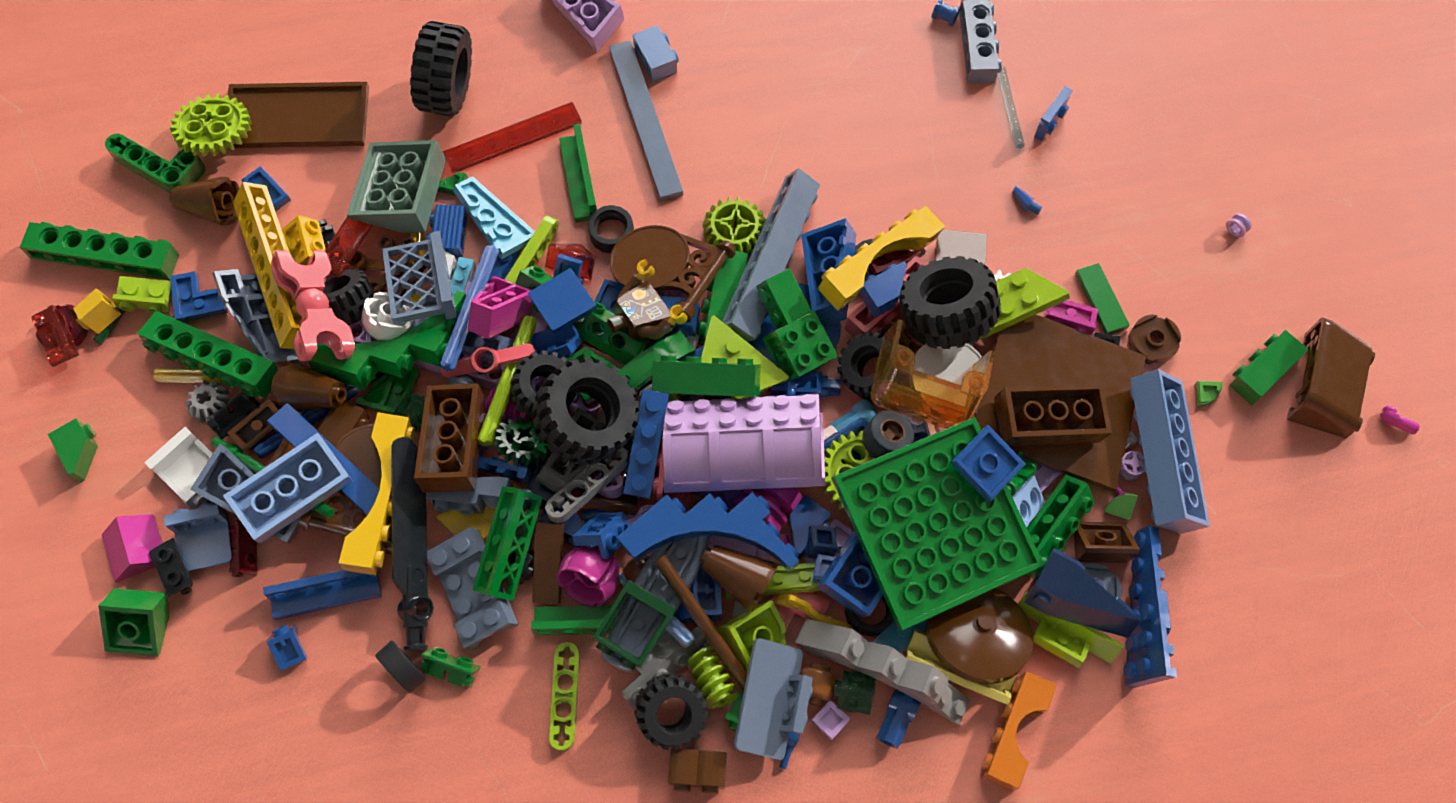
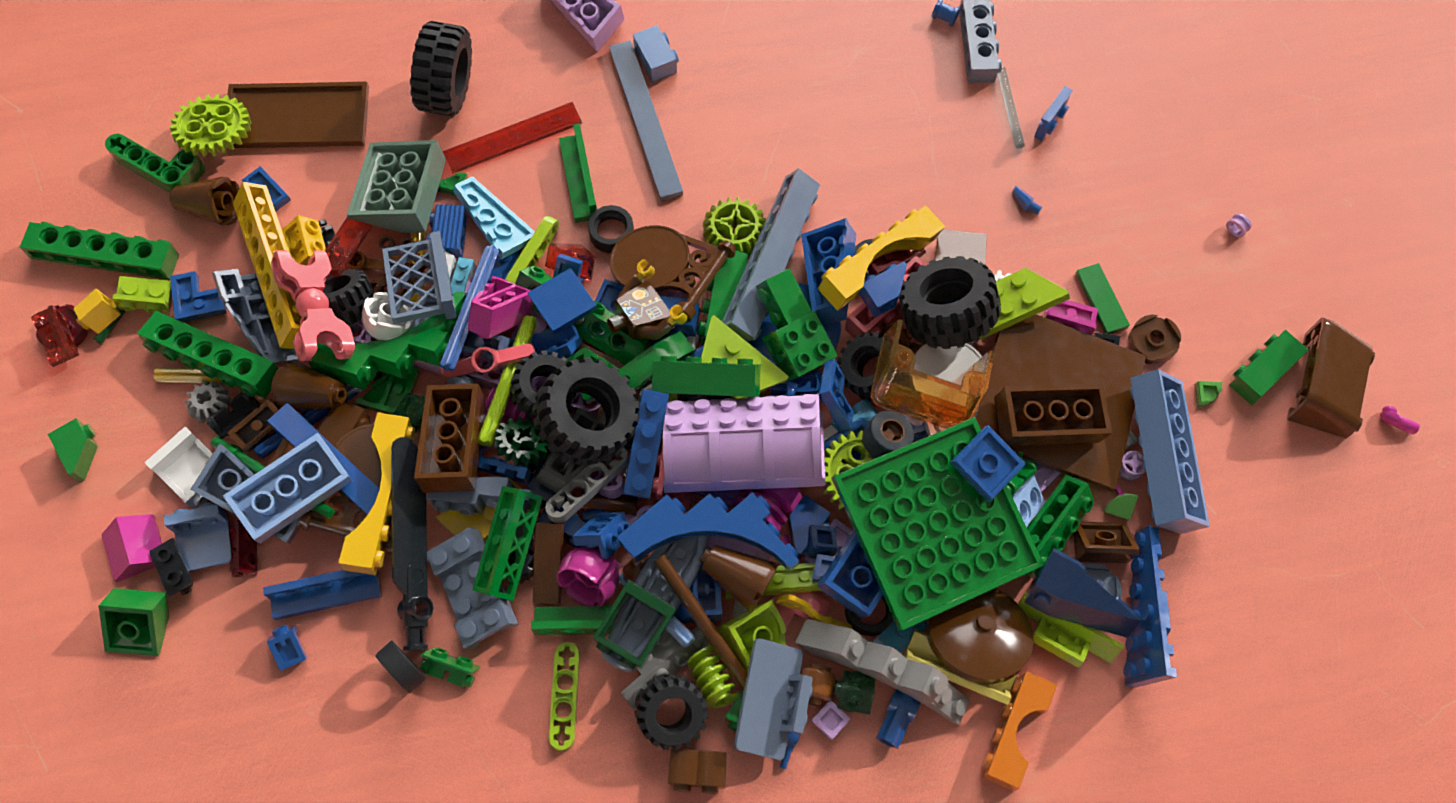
none -> blue plate [819,359,854,431]

